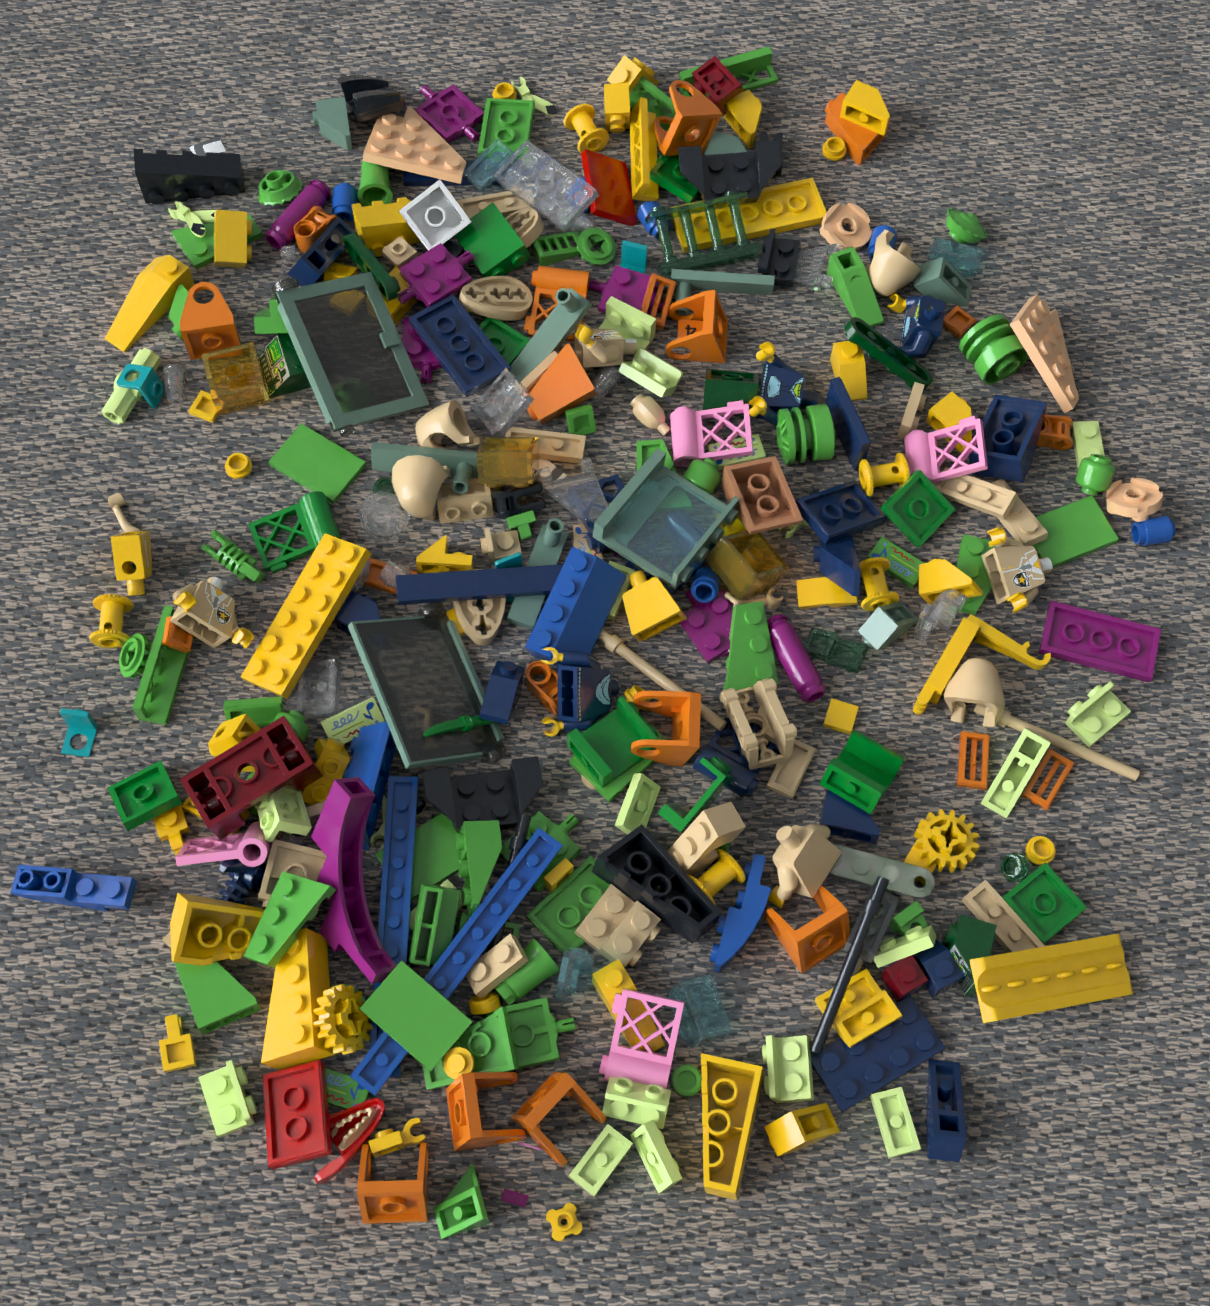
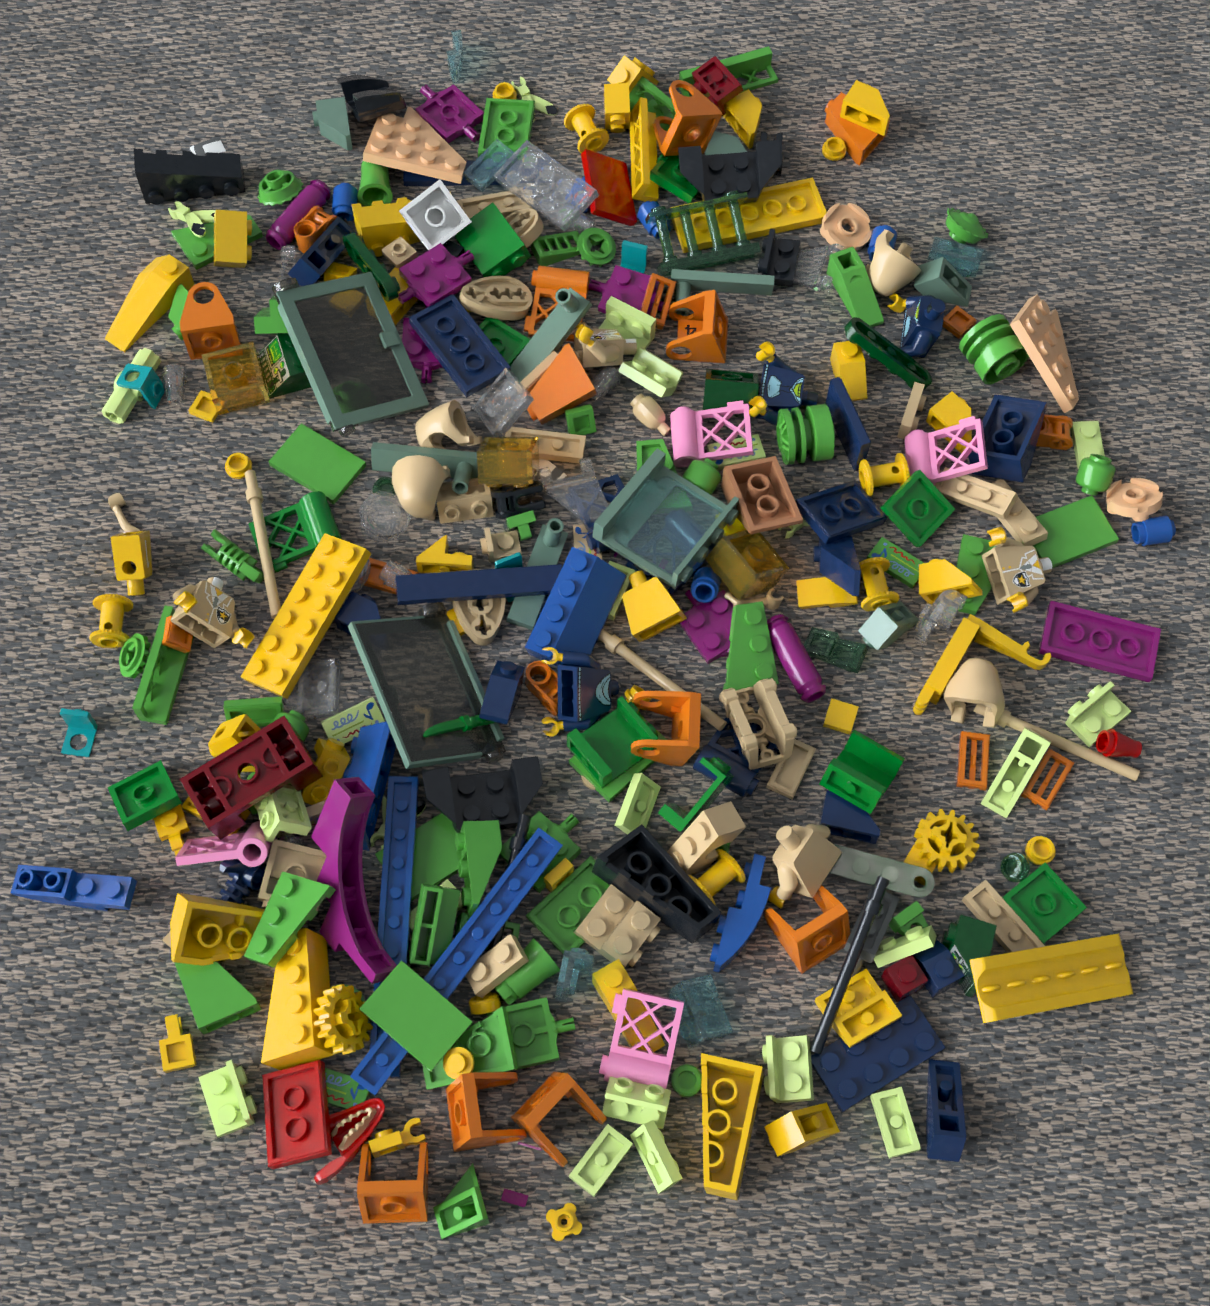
none -> tan bar [245,470,281,619]
none -> clear light blue slope [446,30,464,84]
none -> red cone [1096,729,1142,758]

